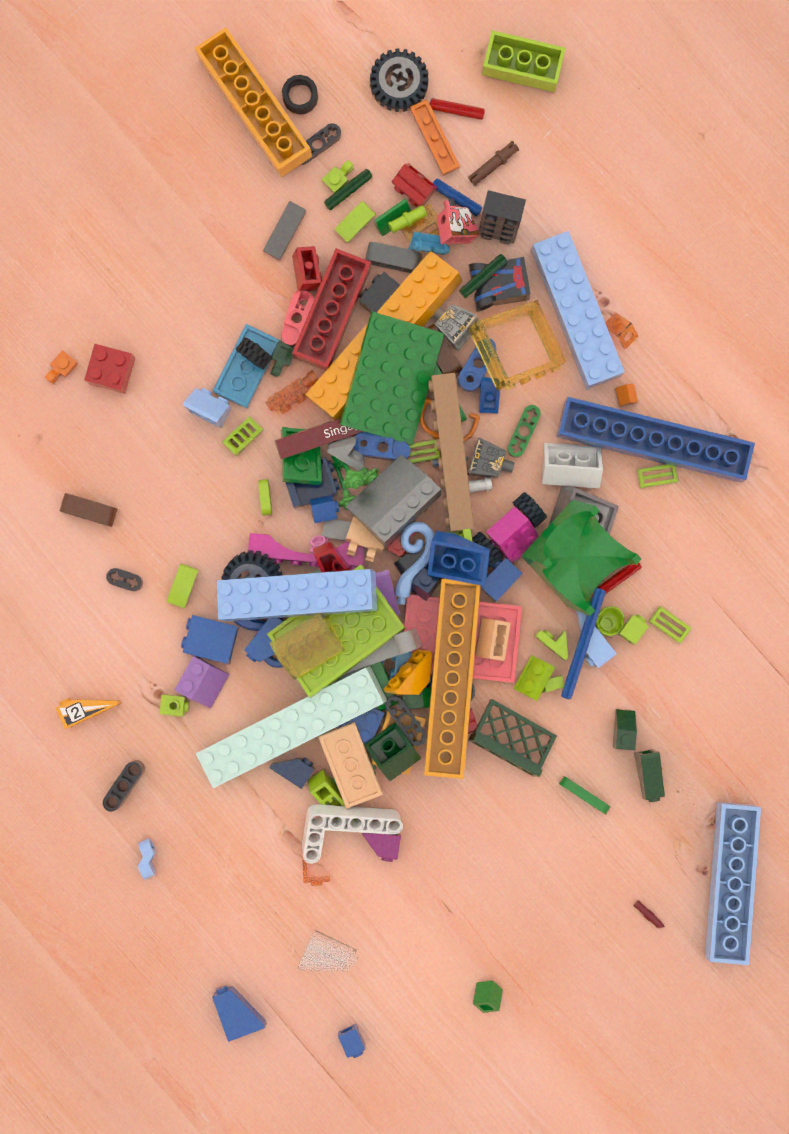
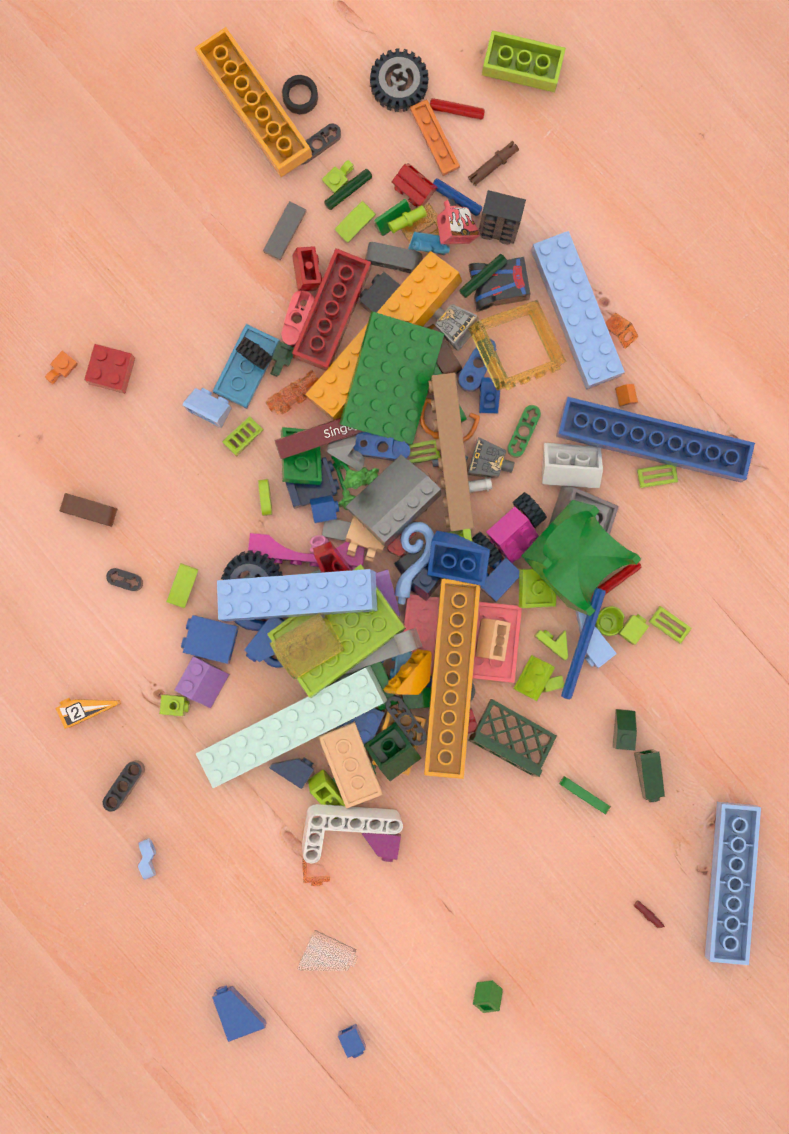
none -> lime plate [519,568,556,608]

